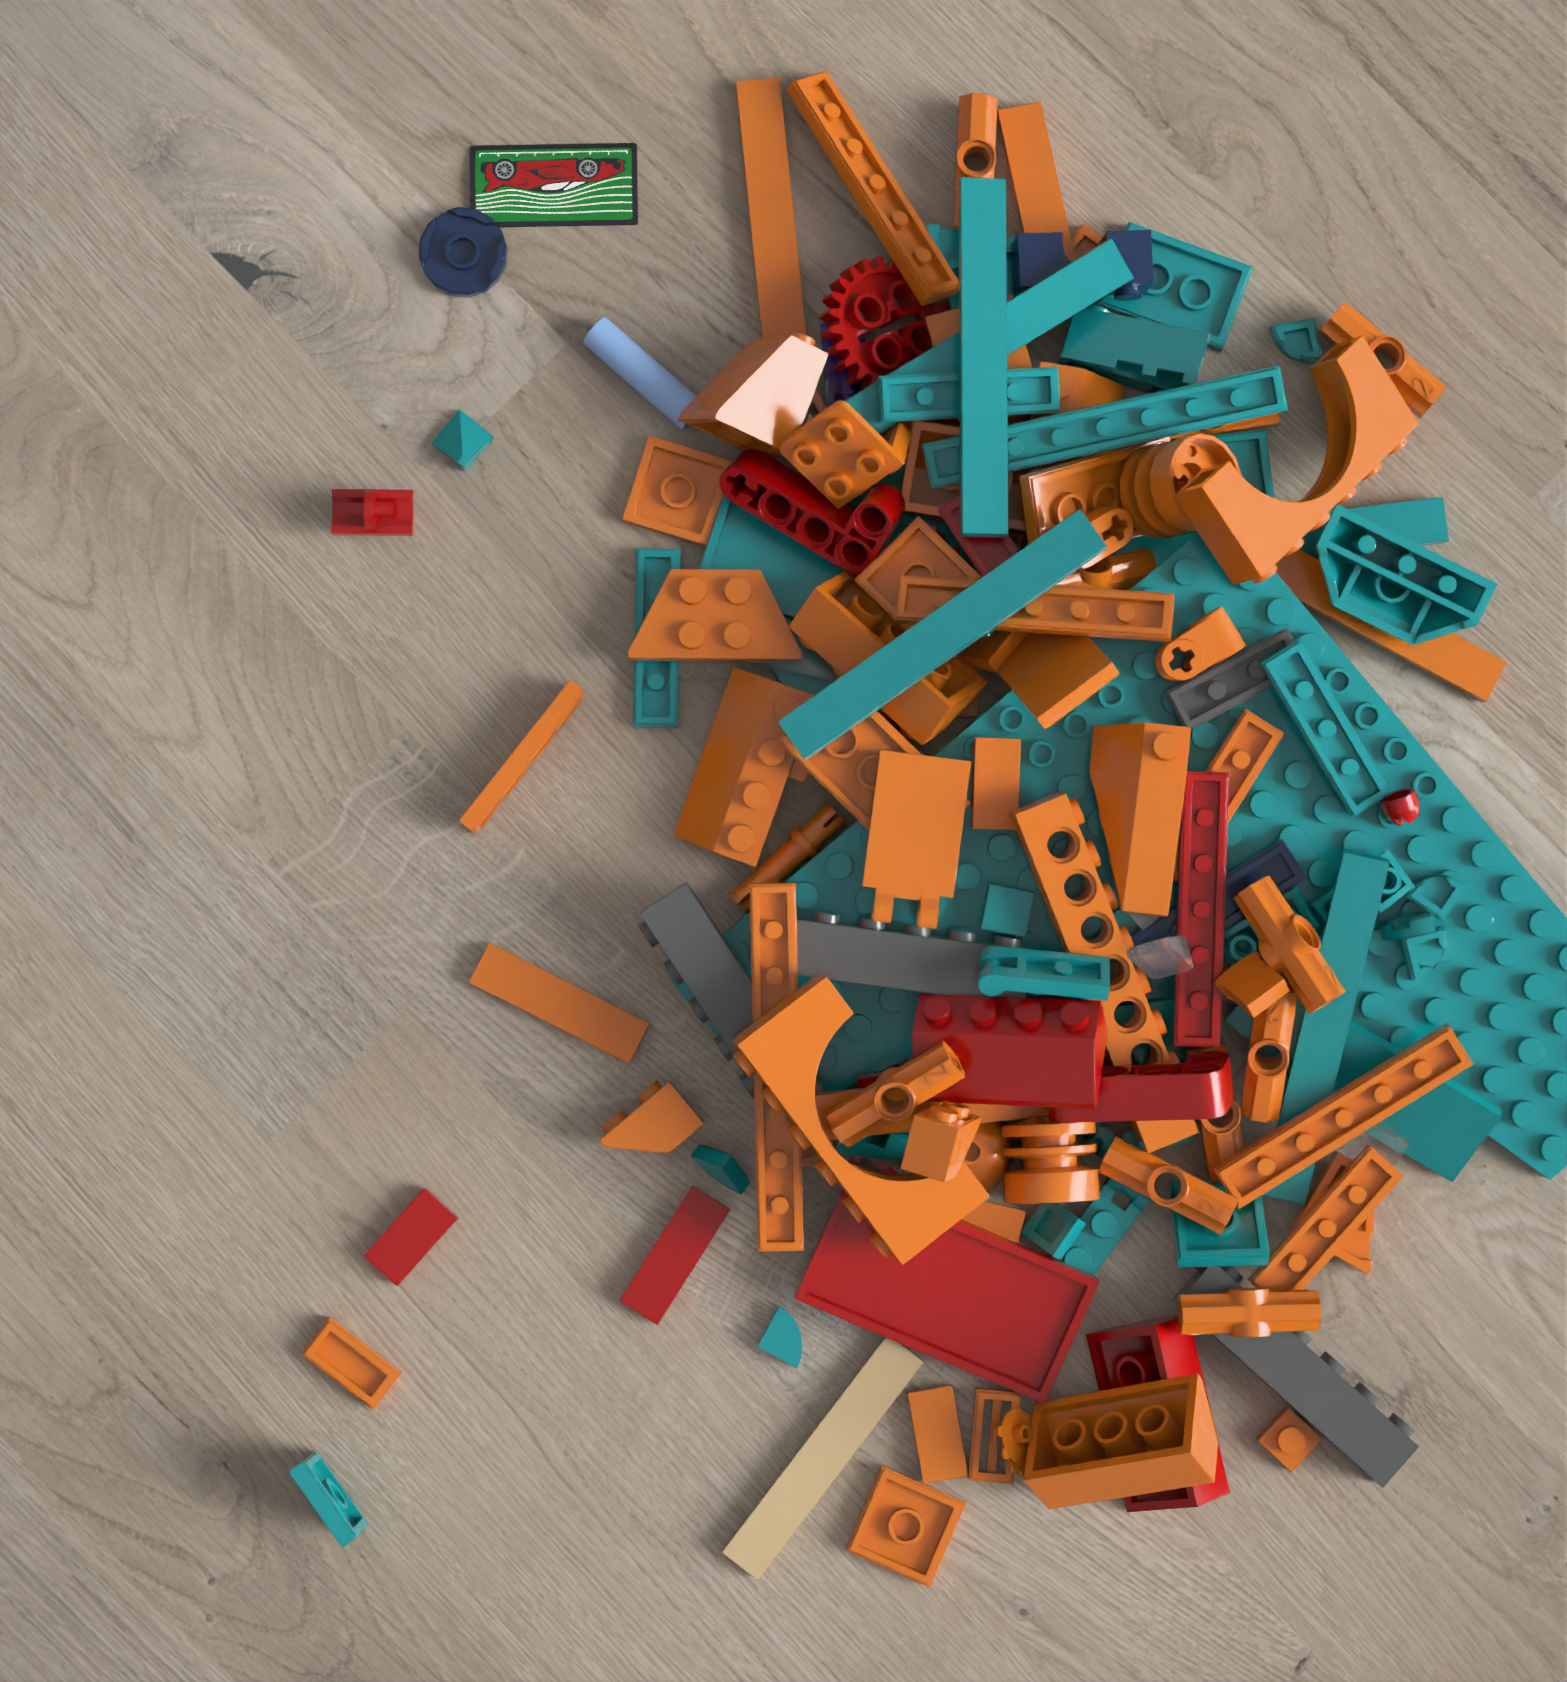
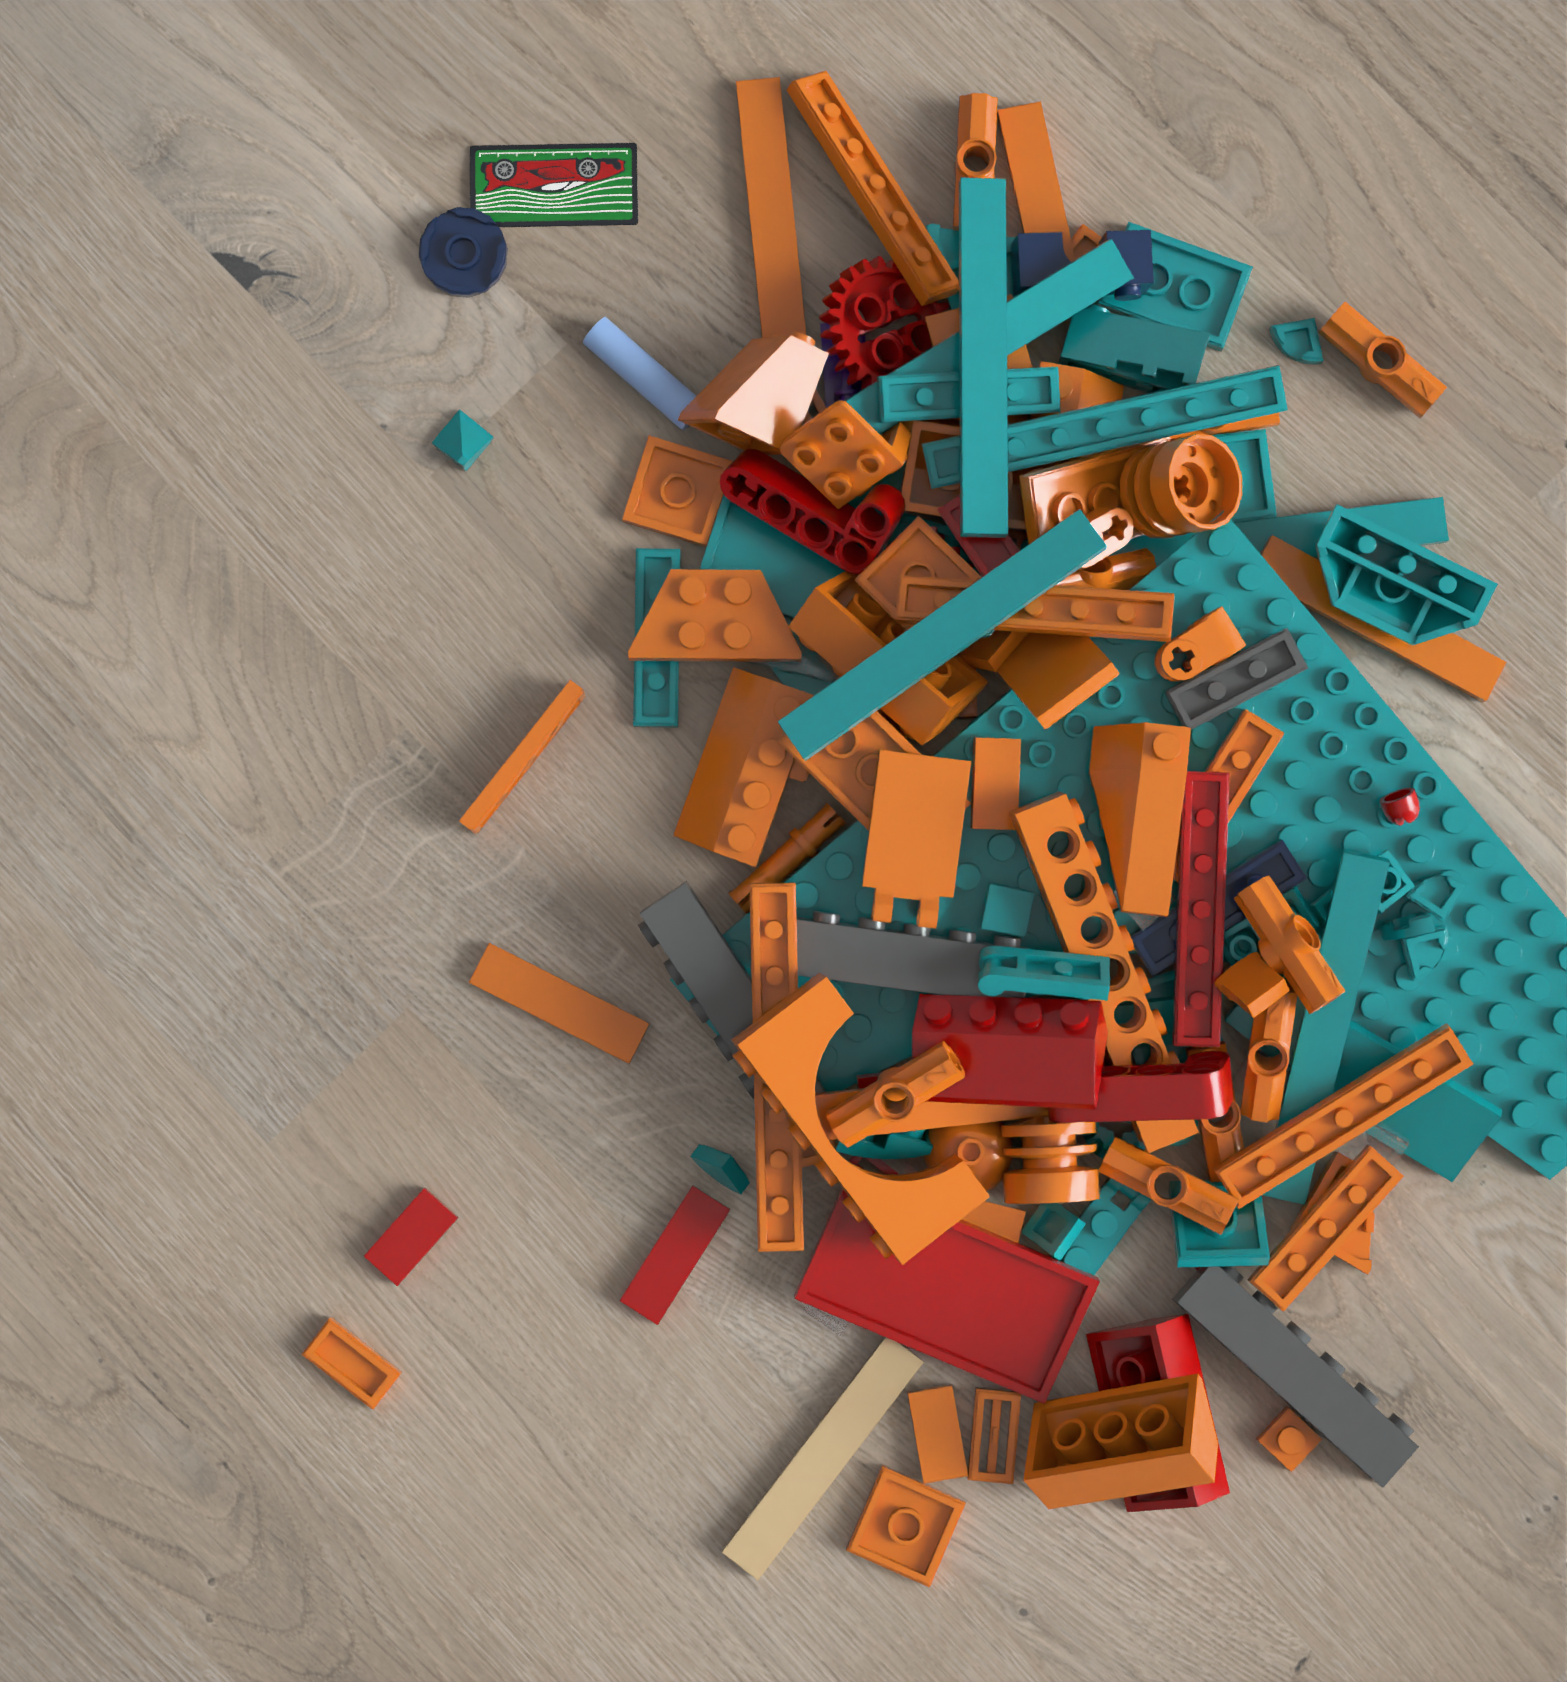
teal tile [289,1451,367,1548] -> none
red hips [331,489,414,536] -> none
orange slope [599,1081,705,1153] -> none
teal tile [757,1305,802,1369] -> none
orange slope [900,1100,982,1183] -> none
orange piece [995,1409,1032,1477] -> none
clear slope [1127,935,1193,980] -> none
orange arch [1174,335,1419,585] -> none
orange piece [1177,1288,1321,1337] -> none
teal tile [1258,637,1392,817] -> none

